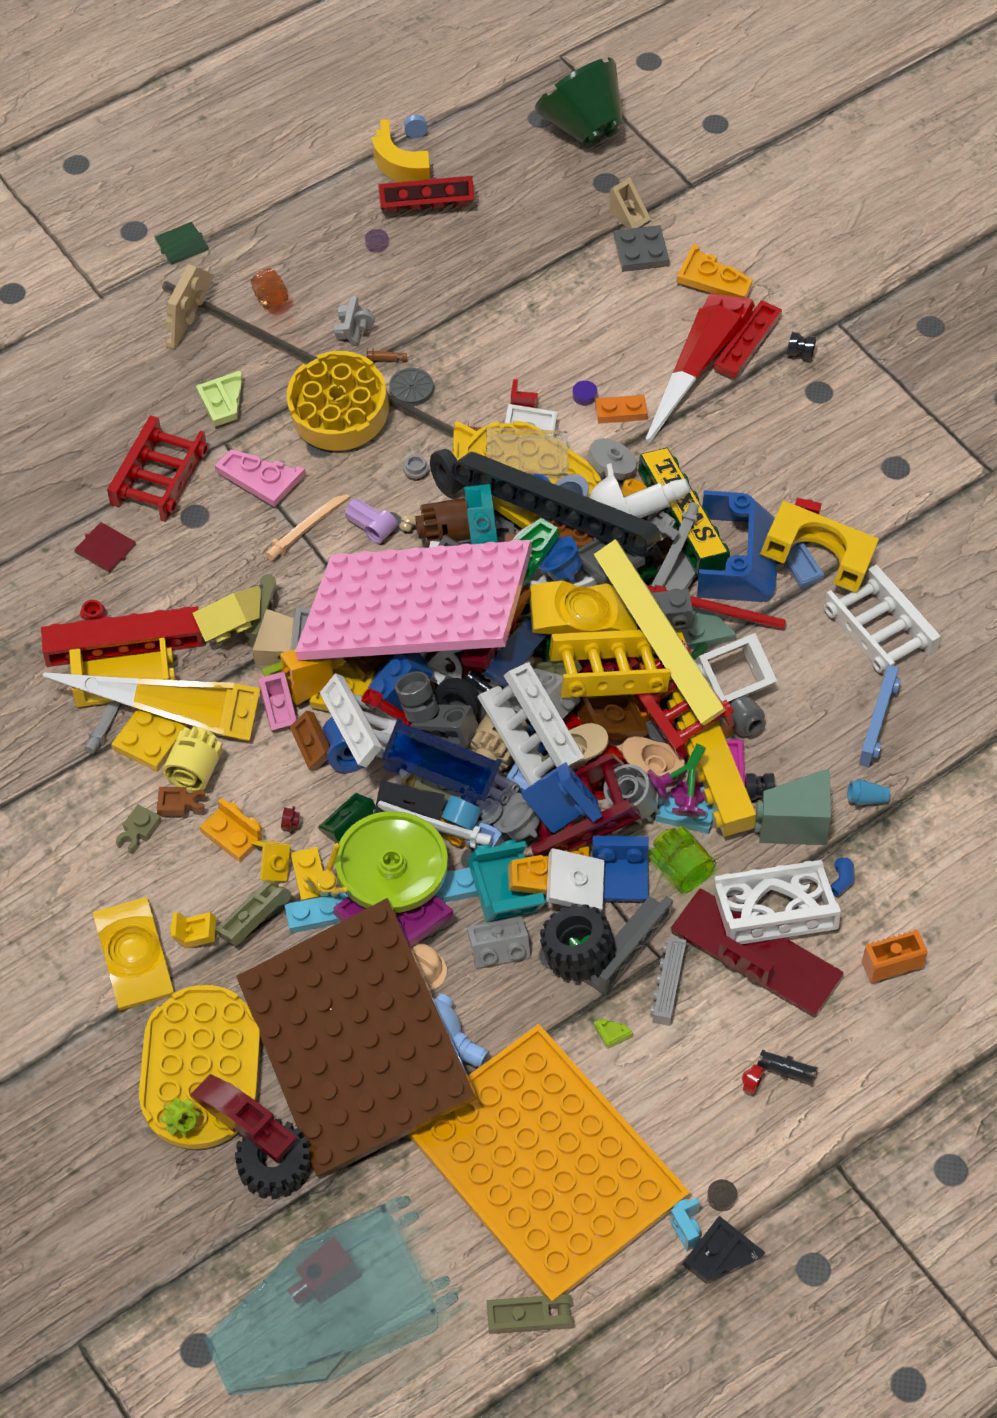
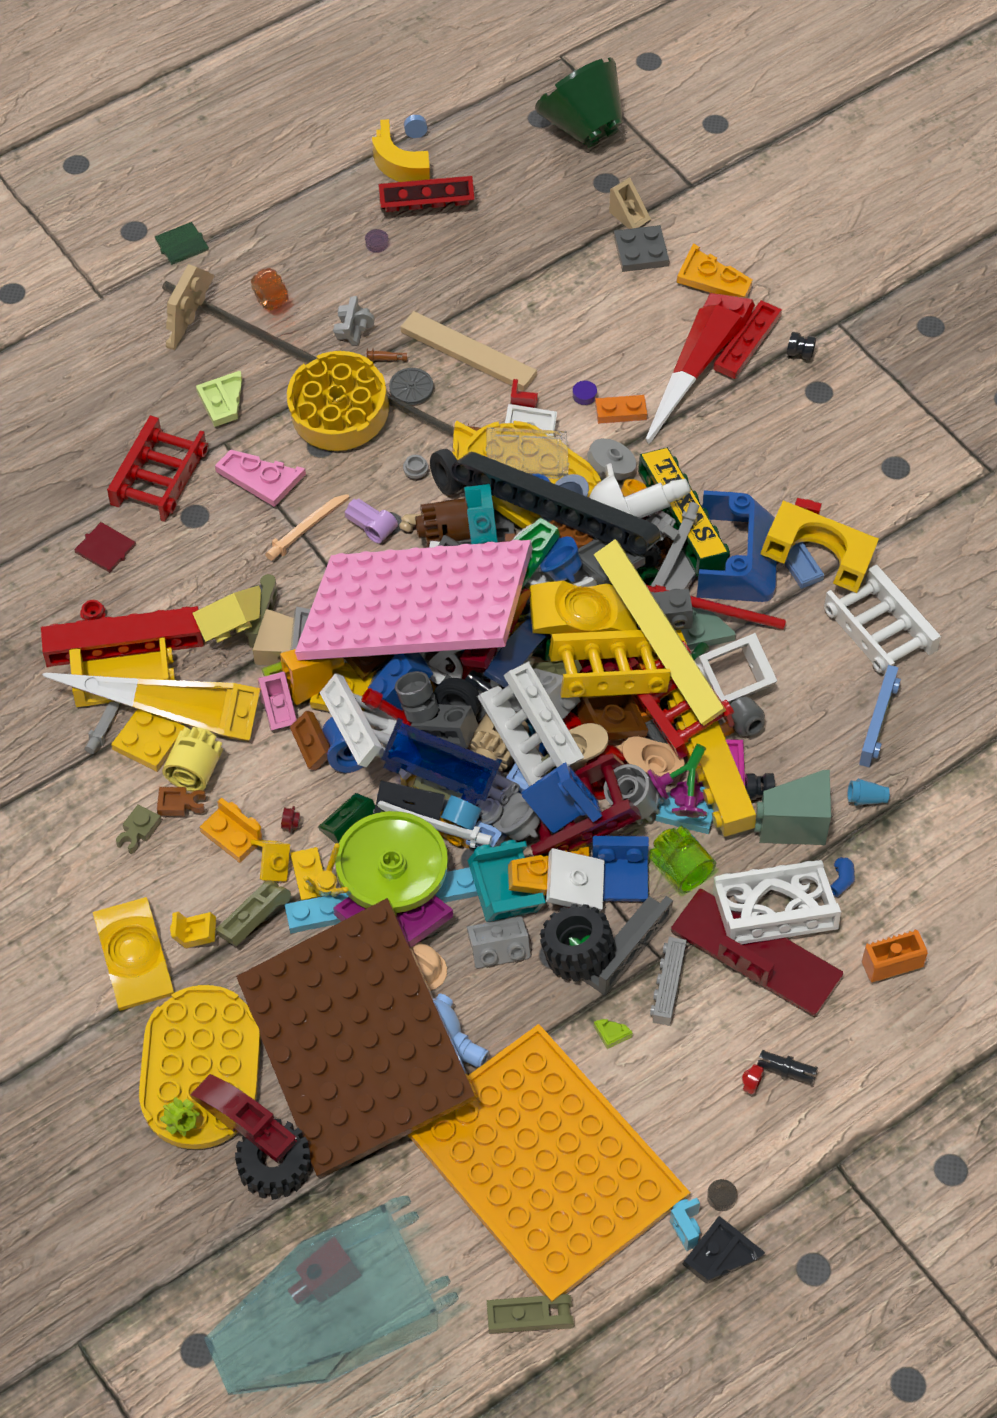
none -> tan tile [401,311,537,391]

